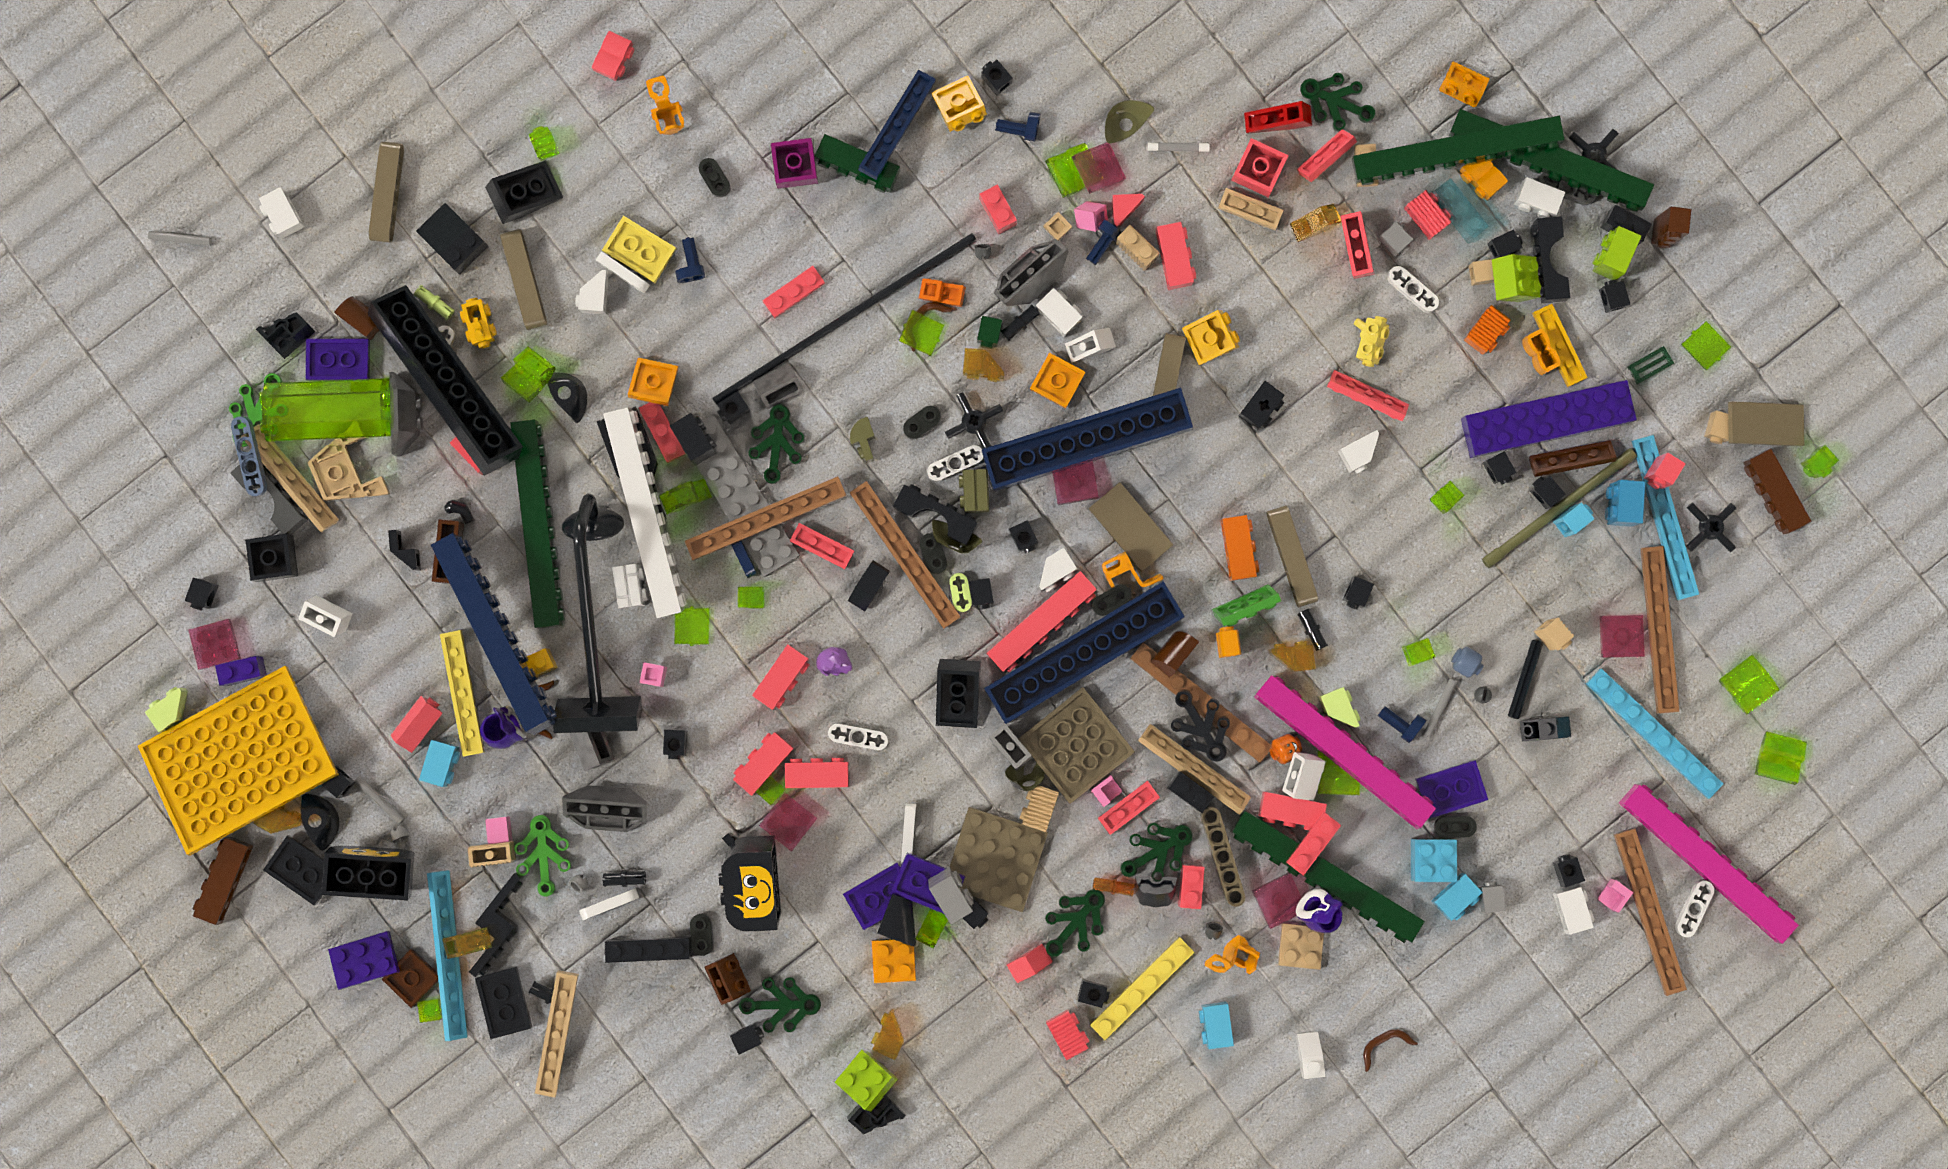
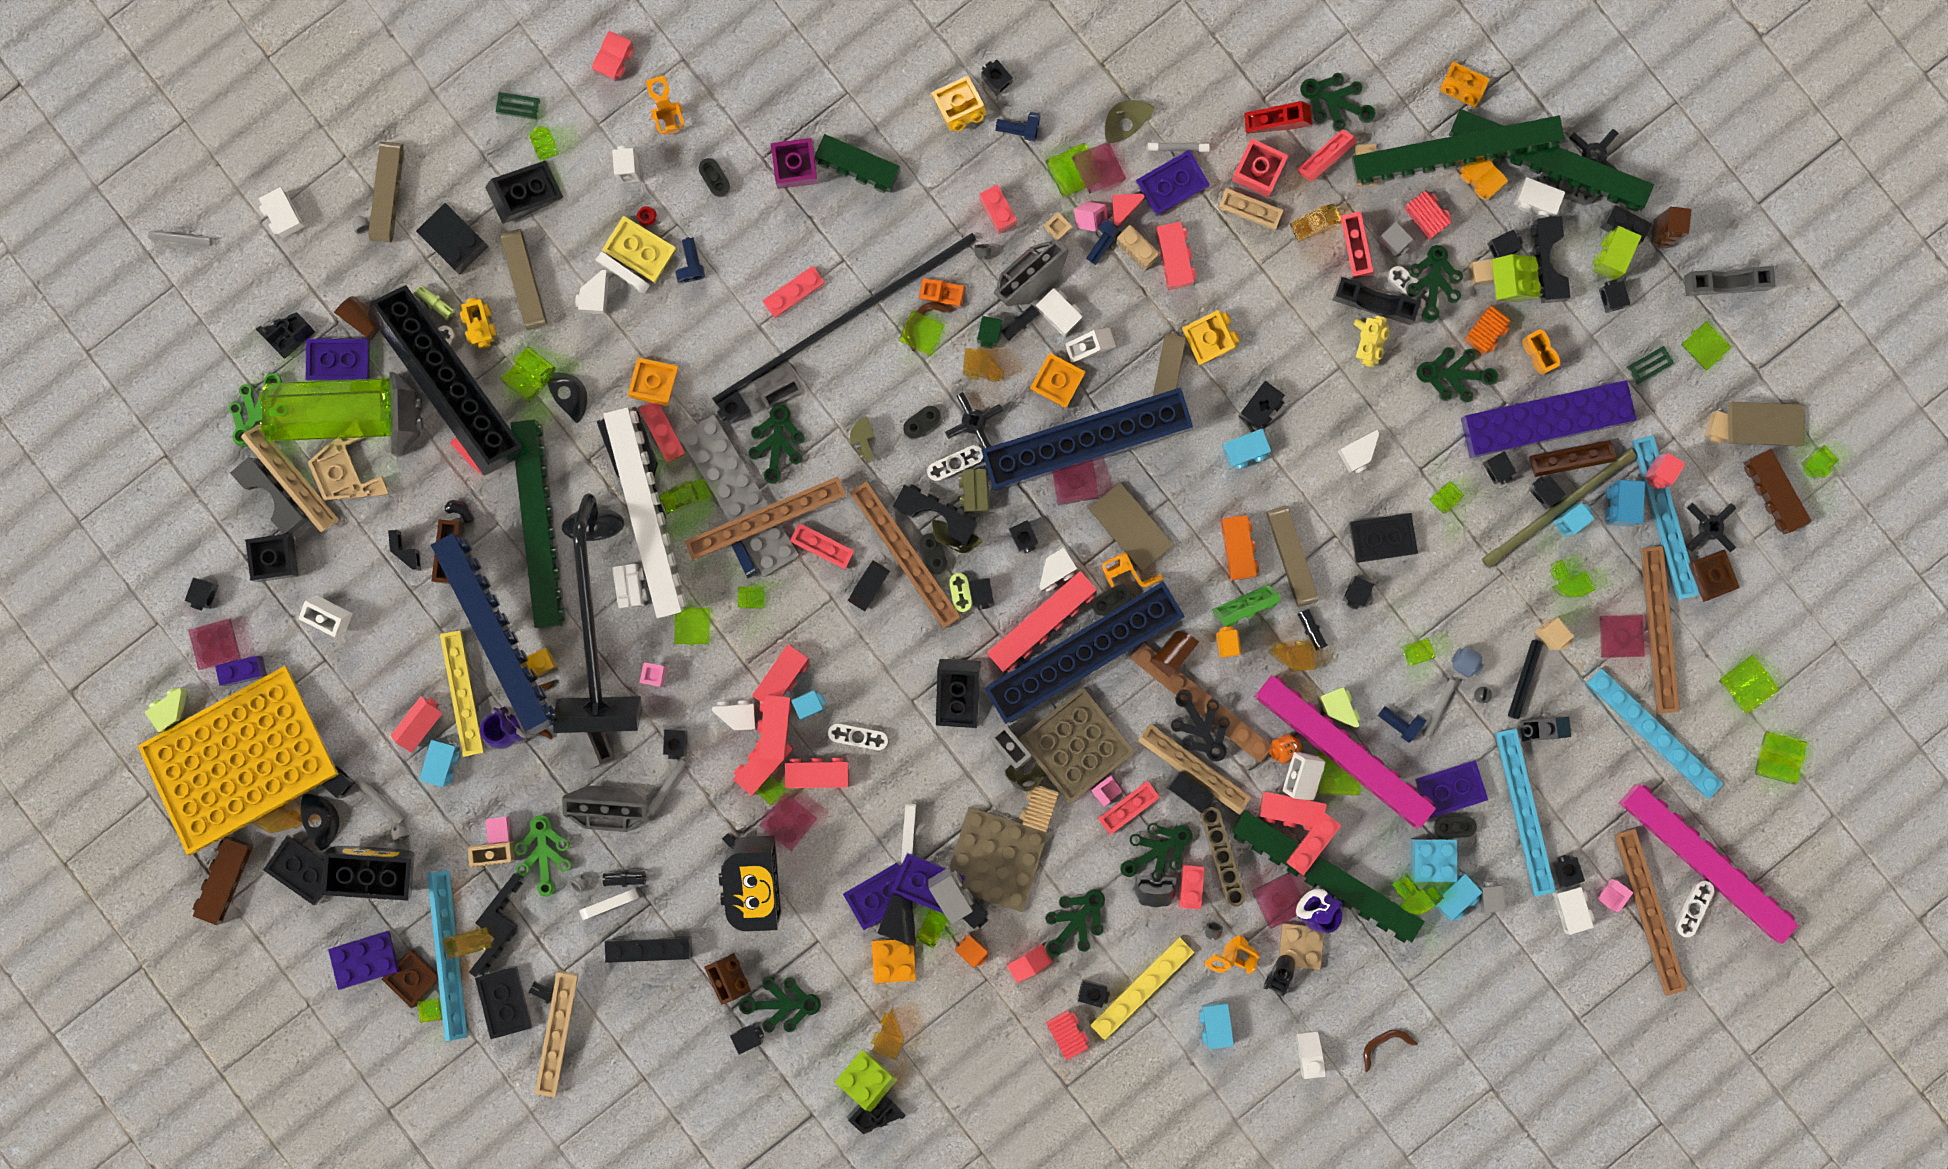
sand blue beam [231,416,267,496] -> none
black brick [669,413,717,466] -> none
pearl dark grey plate [690,913,713,956] -> none
medium lavender hair [816,647,852,676] -> none
dark blue plate [858,70,936,180] -> none
clear orange axle [1092,877,1135,897] -> none
coral plate [1327,370,1409,421] -> none
clear light blue brick [1433,178,1489,244] -> none
yellow plate [1532,304,1588,387] -> none
none -> light grey hinge [352,216,370,234]
none -> clear green tile [495,92,540,120]
none -> white brick [612,146,640,184]
none -> red plate [637,206,657,226]
none -> light grey bar [647,758,688,815]
none -> white slope [712,700,757,731]
none -> coral brick [755,695,792,761]
none -> medium azure brick [791,690,827,720]
none -> orange brick [955,932,988,968]
none -> dark purple plate [1135,150,1210,216]
none -> medium azure brick [1222,429,1271,470]
none -> black piece [1263,955,1296,997]
none -> black arch [1332,277,1421,325]
none -> black plate [1349,513,1418,563]
none -> clear neon green brick [1392,873,1444,915]
none -> dark green plant [1406,245,1463,323]
none -> dark green plant [1416,347,1498,403]
none -> medium azure plate [1495,728,1556,897]
none -> clear neon green brick [1550,560,1595,598]
none -> dark grey arch [1684,266,1776,296]
none -> reddish brown tile [1688,549,1740,602]

